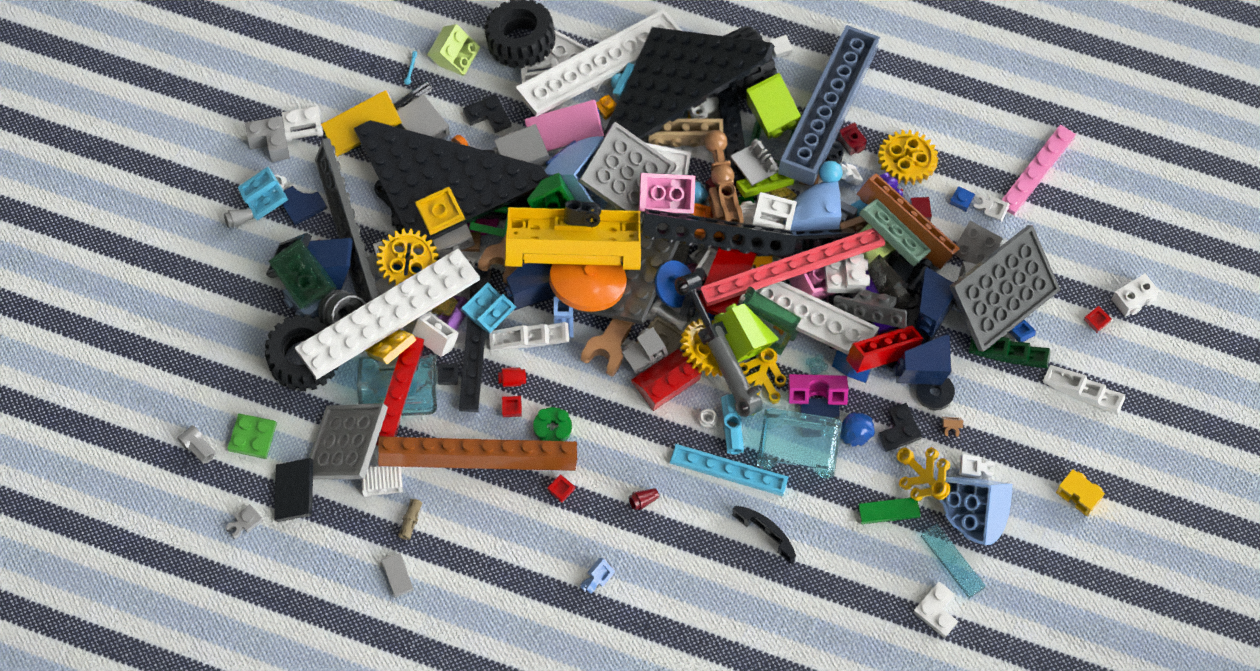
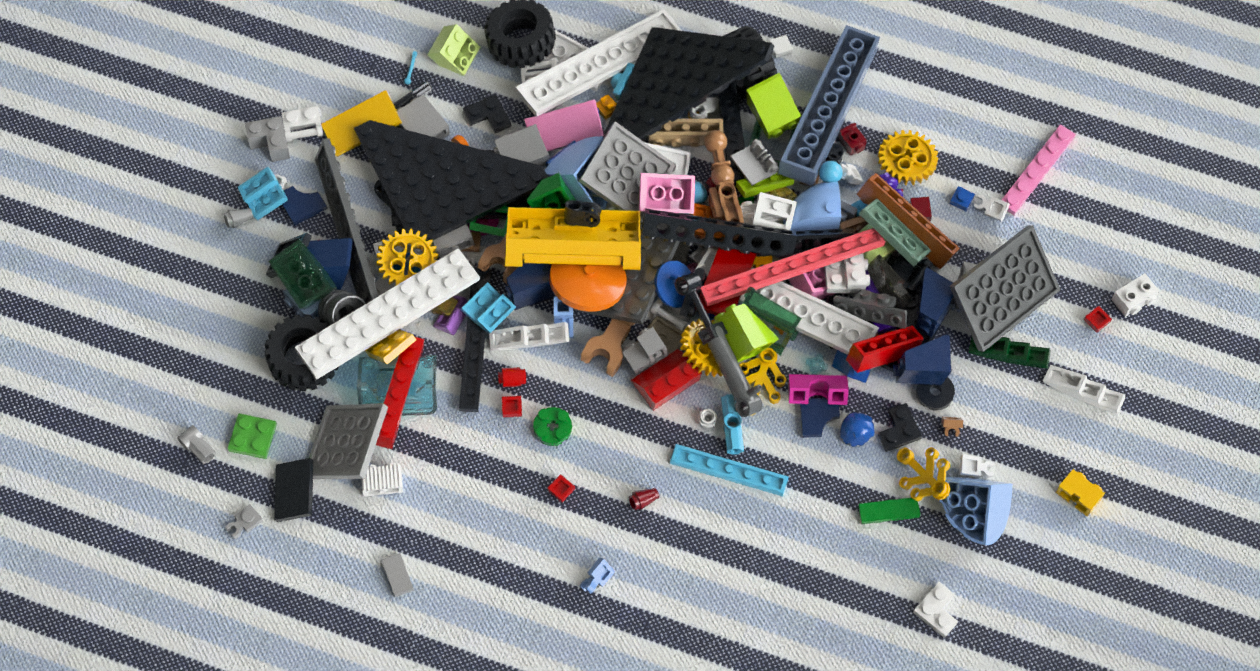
dark orange brick [378,437,577,471] -> none
dark tan pin [398,499,423,540] -> none
white brick [412,312,459,357] -> none
yellow plate [415,187,465,235] -> none
black plate [438,364,458,385] -> none
black slope [732,506,796,565] -> none
clear light blue windscreen [756,409,842,478] -> none
clear light blue tile [921,524,986,599] -> none
light grey hinge [955,221,1003,264] -> none
blue plate [1009,320,1036,342] -> none

